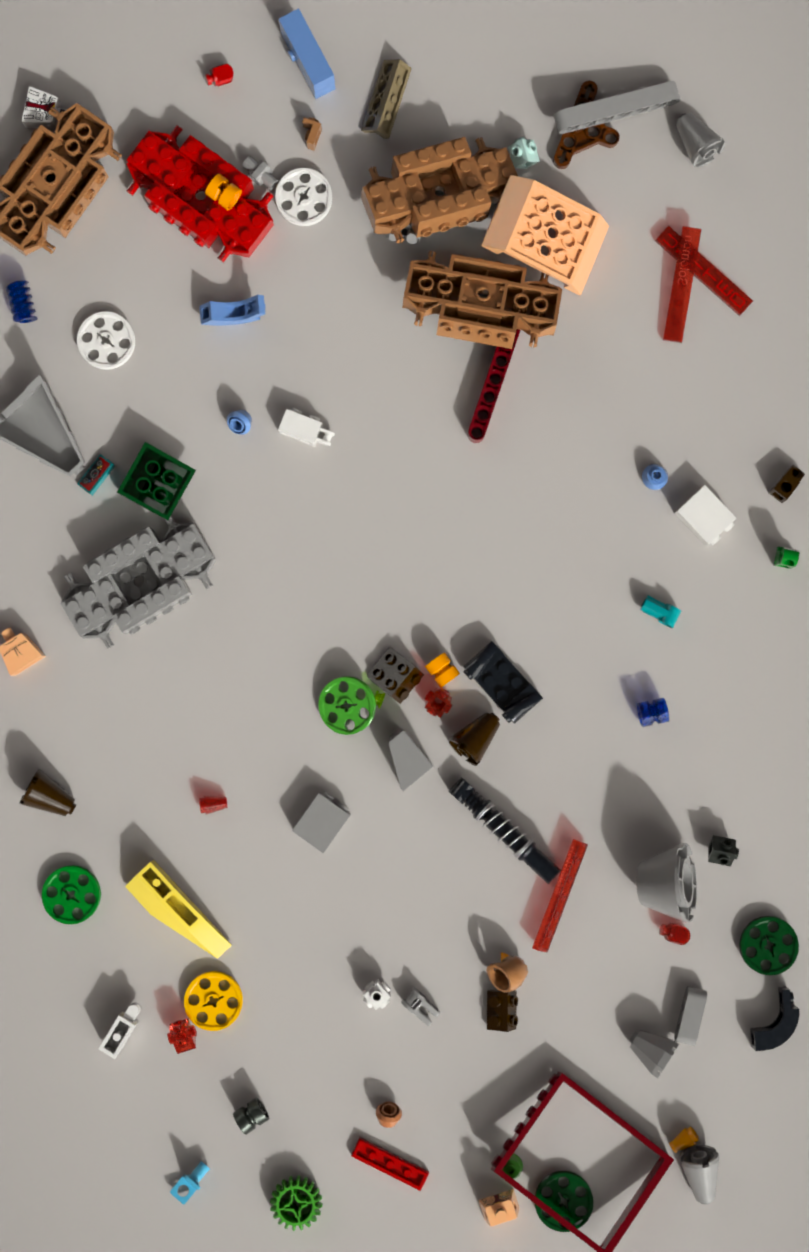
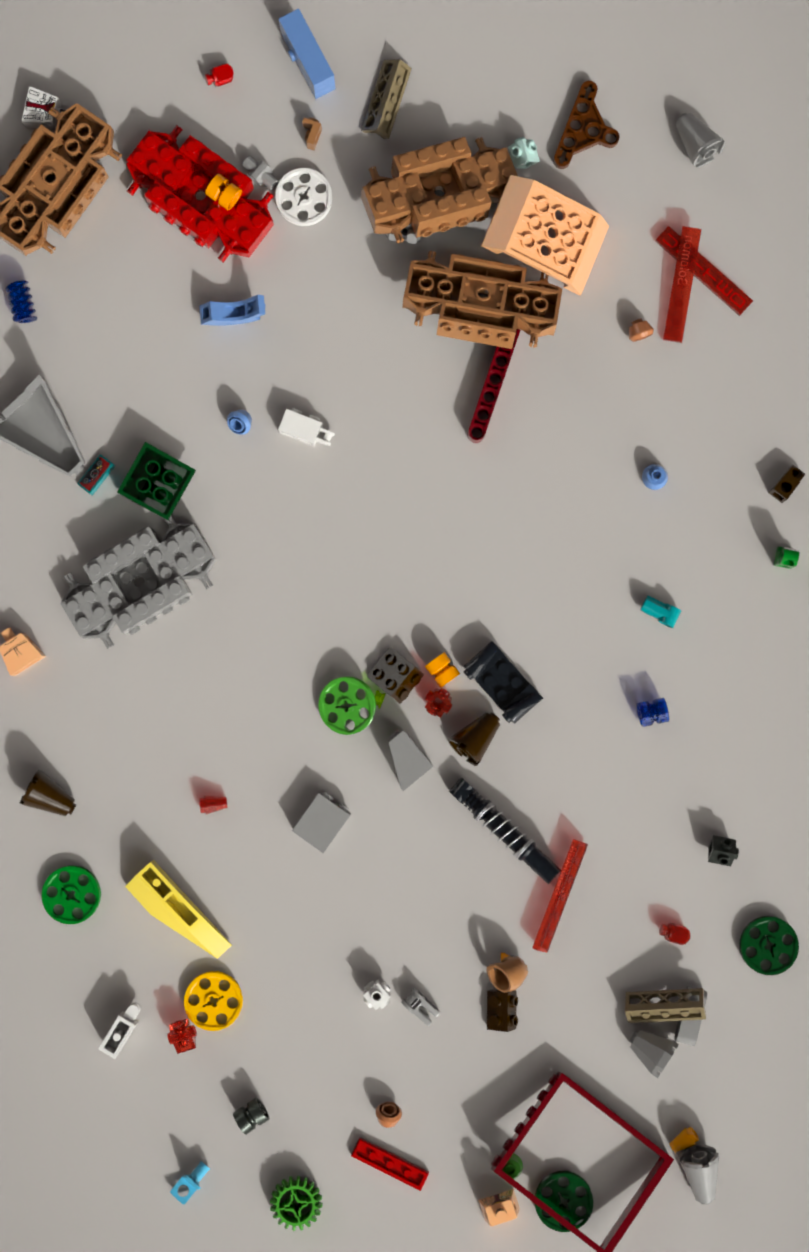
white wedge [77,311,135,370] -> none
light grey beam [553,81,681,134] -> none
light grey cone [636,843,697,922] -> none
white brick [674,485,737,546] -> none
black arch [750,986,799,1051] -> none
none -> dark tan fence [625,988,706,1023]
none -> nougat cone [629,318,654,342]

